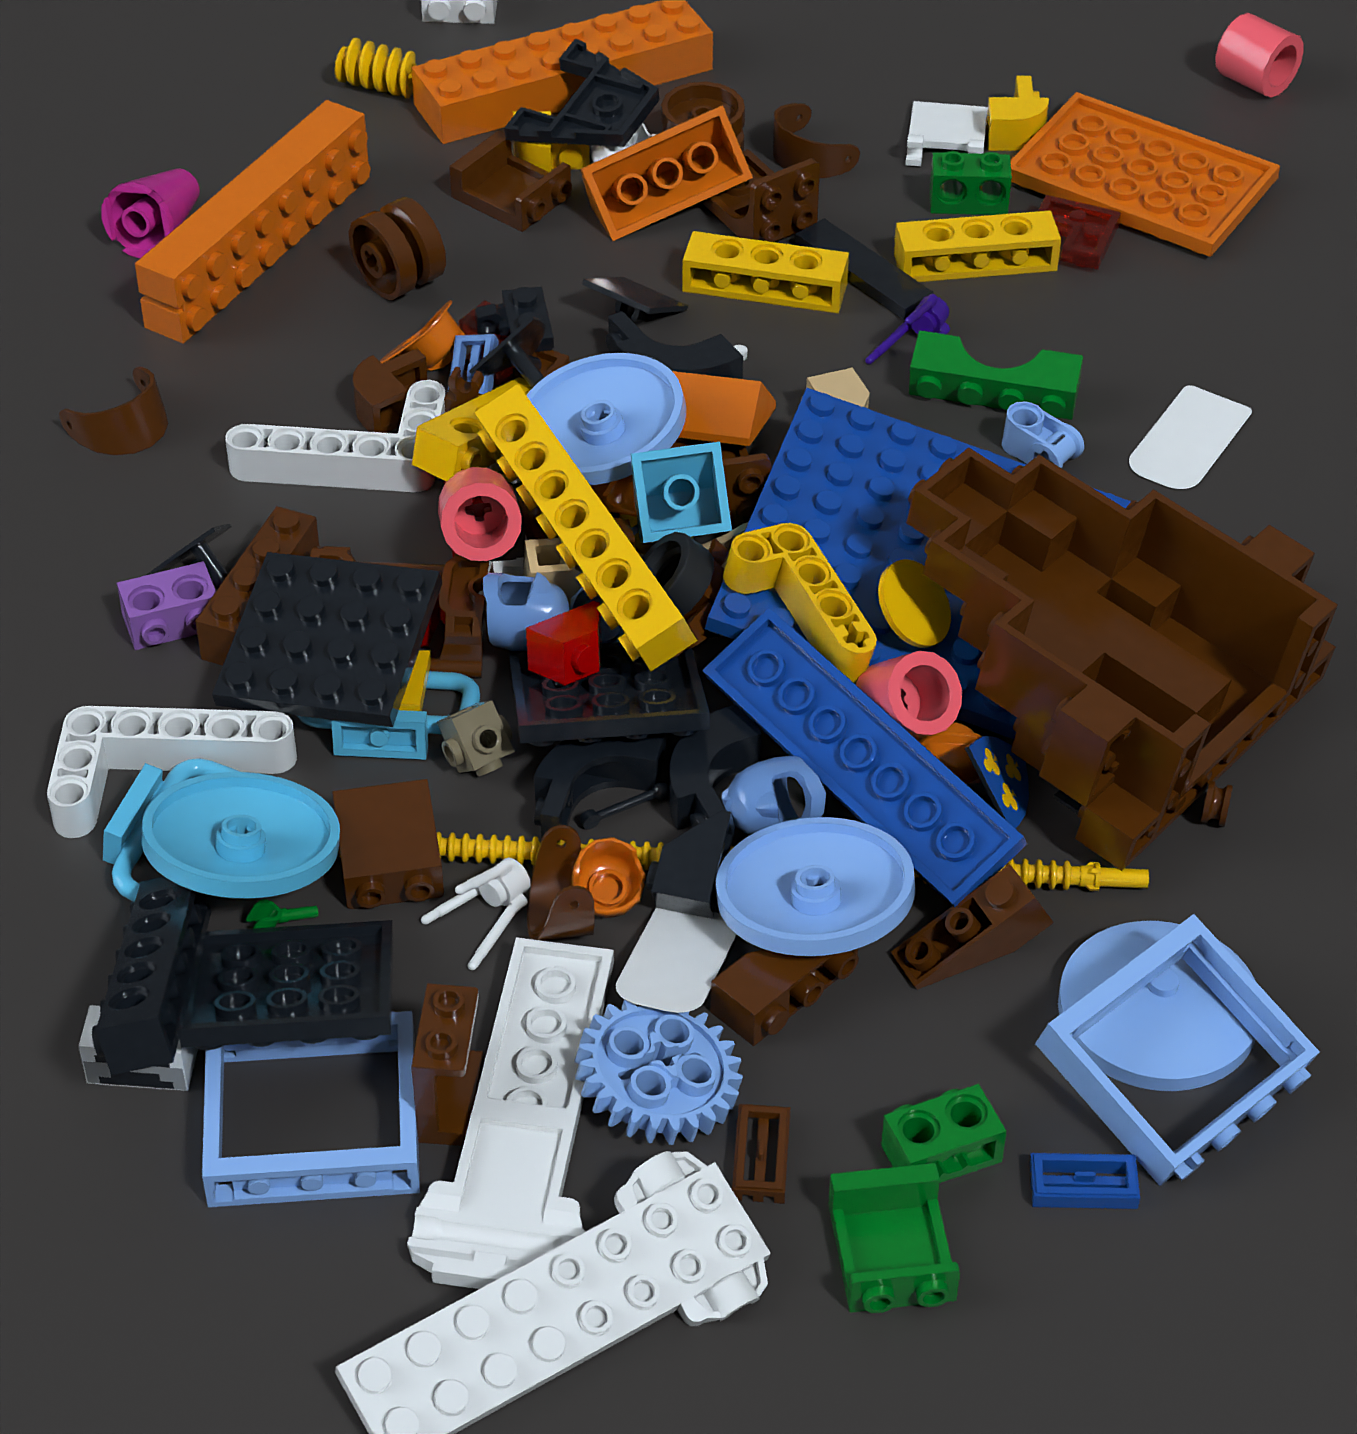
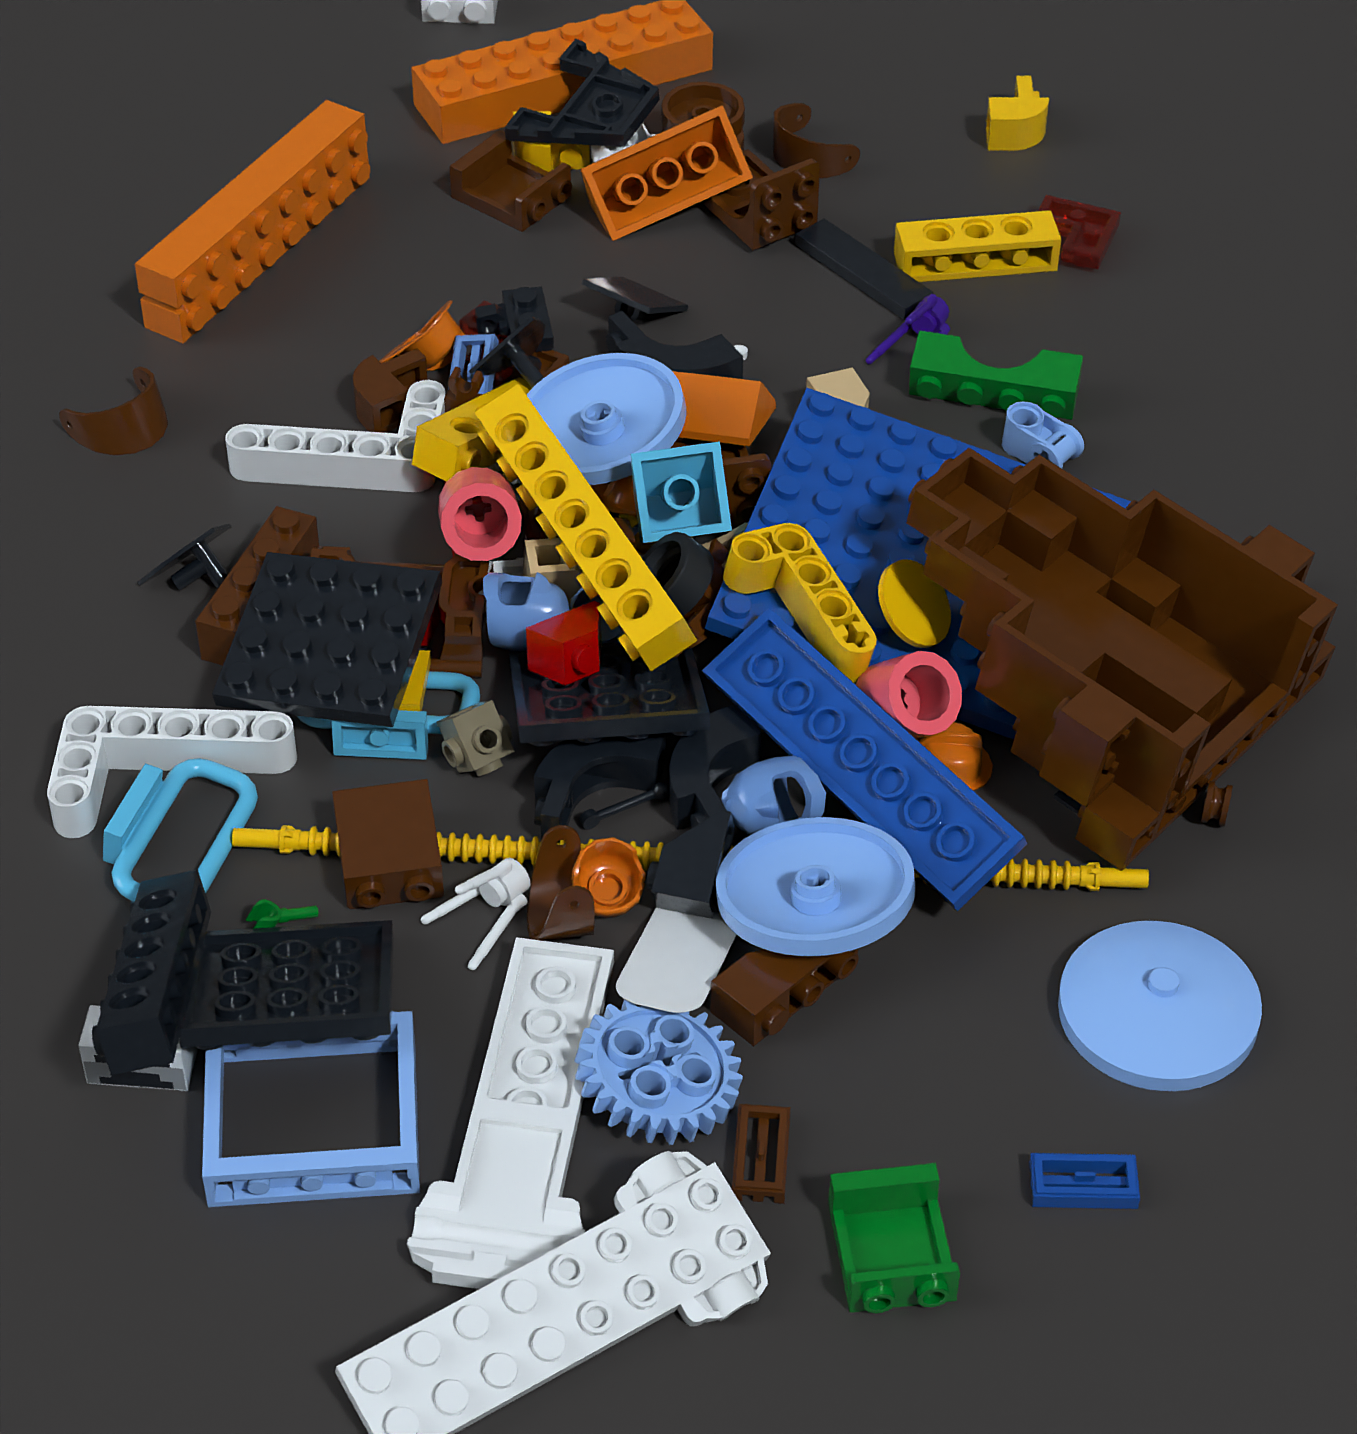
dark pink cone [101,169,200,258] -> none
medium lavender brick [117,561,216,650] -> none
medium azure dish [142,772,340,898] -> none
yellow piece [335,37,417,99] -> none
reddish brown wheel [349,197,446,300] -> none
reddish brown panel [411,983,484,1146] -> none
yellow brick [682,231,849,314] -> none
green brick [881,1084,1006,1183] -> none
reddish brown slope [891,864,1054,990] -> none
white flag [906,101,988,166] -> none
green brick [930,151,1012,215] -> none
blue shield [965,736,1029,828] -> none
orange plate [1011,92,1280,257] -> none
light blue window [1035,914,1320,1186] -> none
white sticker [1129,385,1252,489] -> none
coral piece [1215,13,1304,98] -> none

